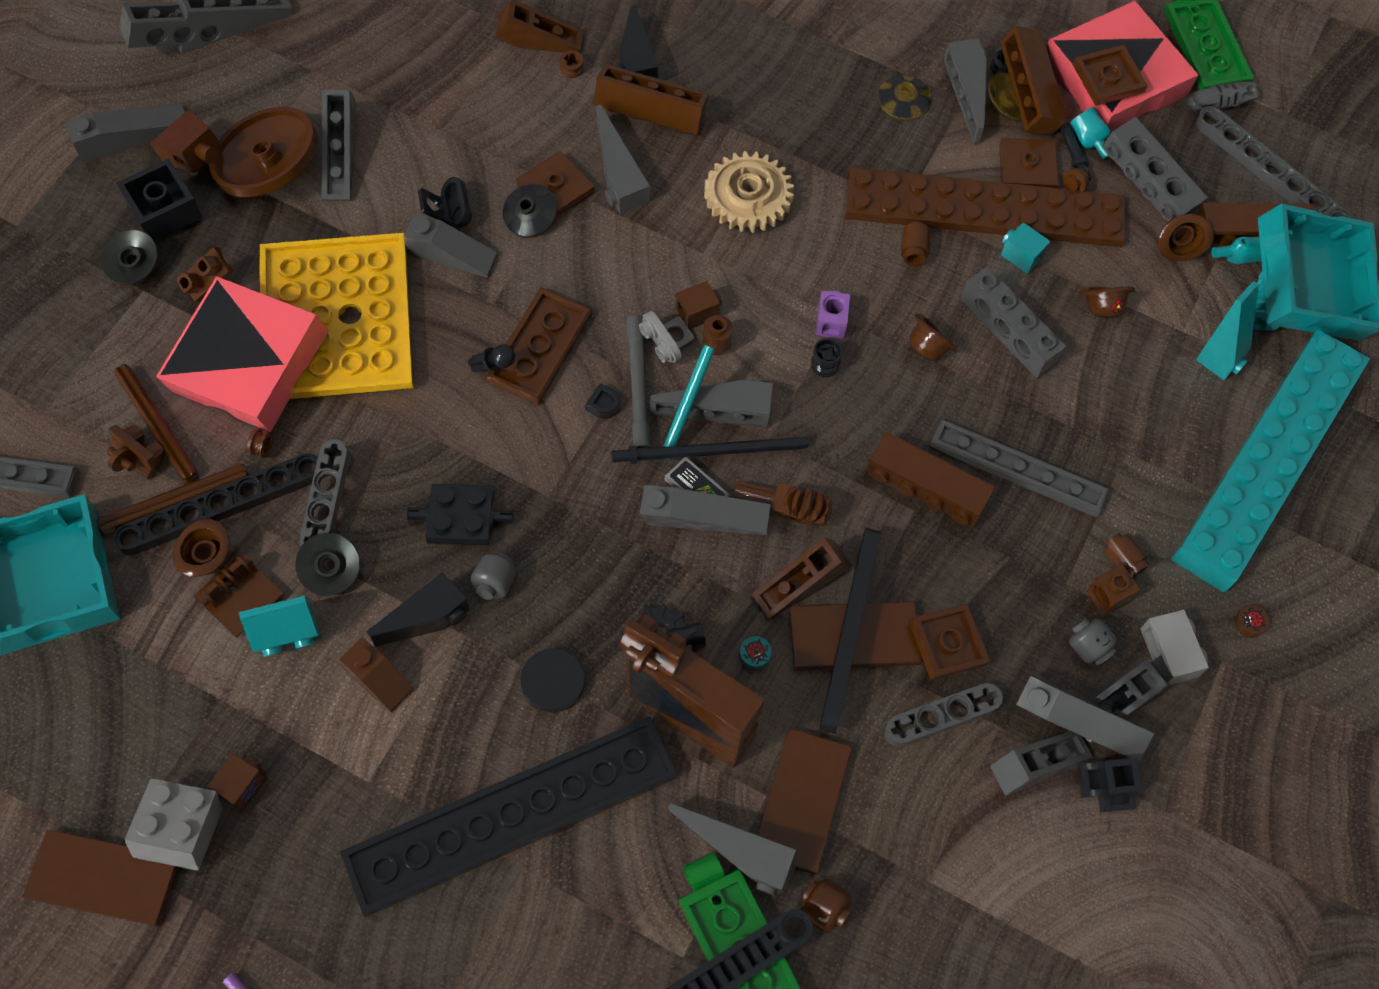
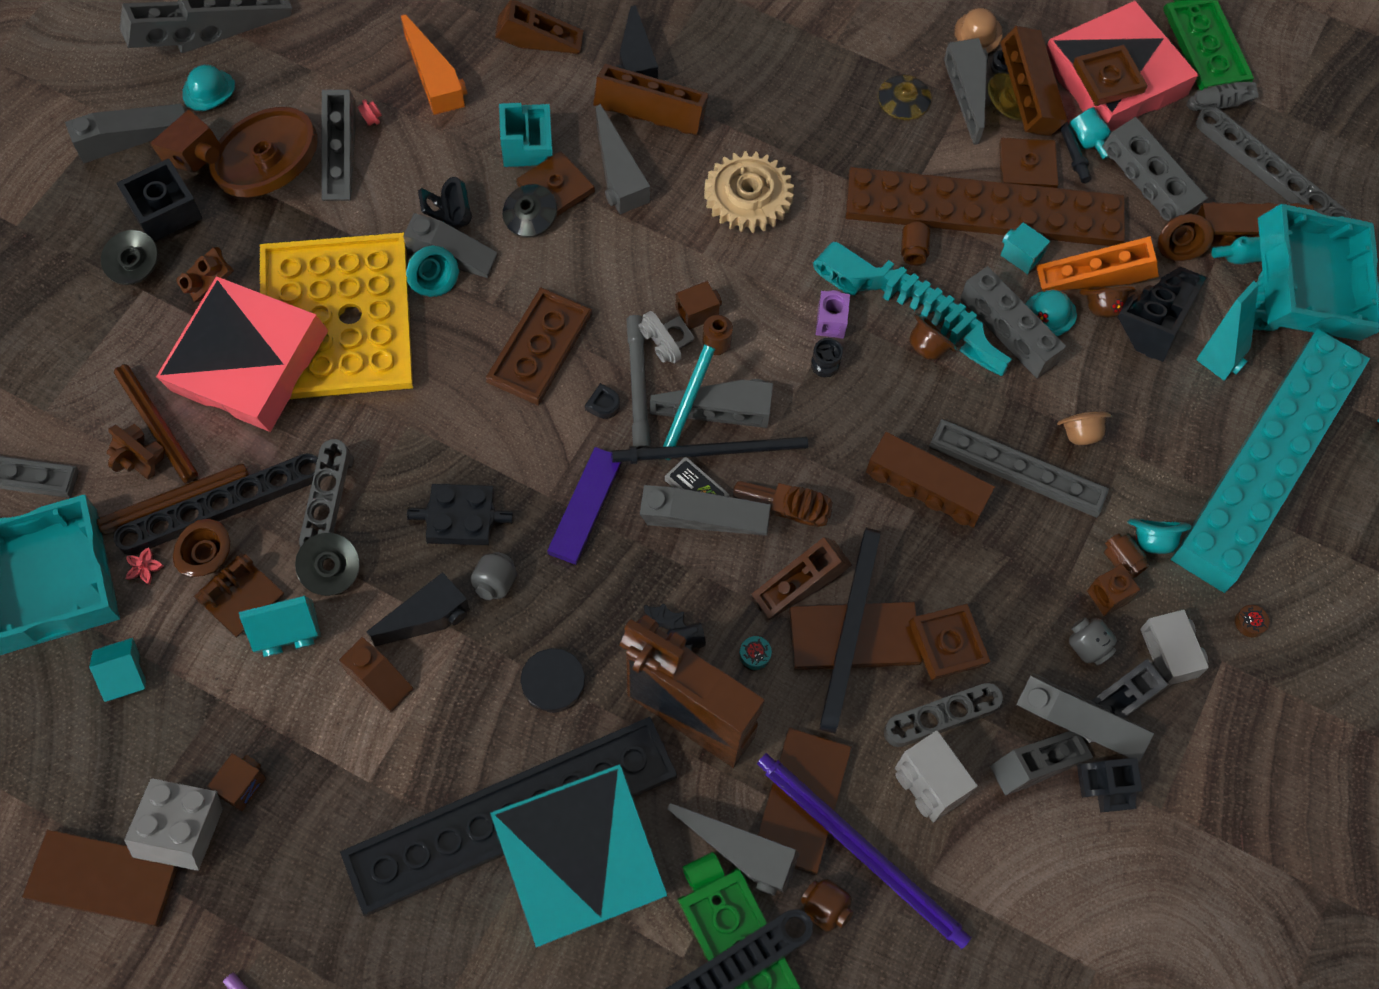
reddish brown bush [247,428,273,458] -> none
black axle [468,344,515,372] -> none
reddish brown bush [560,50,584,78] -> none
reddish brown plate [1062,168,1090,192] -> none
none -> teal piece [89,638,146,702]
none -> coral plant [125,547,164,585]
none -> teal hat [182,64,235,111]
none -> coral plate [358,99,382,126]
none -> orange slope [401,14,467,115]
none -> teal hat [406,245,459,297]
none -> tile [490,764,667,947]
none -> teal plate [499,103,553,167]
none -> dark purple tile [547,447,622,565]
none -> dark purple piece [757,753,971,949]
none -> teal piece [813,242,1012,376]
none -> light grey brick [895,731,977,823]
none -> medium nougat hat [955,8,1002,53]
none -> teal hat [1025,289,1077,336]
none -> orange slope [1036,236,1159,292]
none -> medium nougat hat [1057,411,1112,445]
none -> black wedge [1118,266,1207,362]
none -> teal hat [1127,518,1192,554]

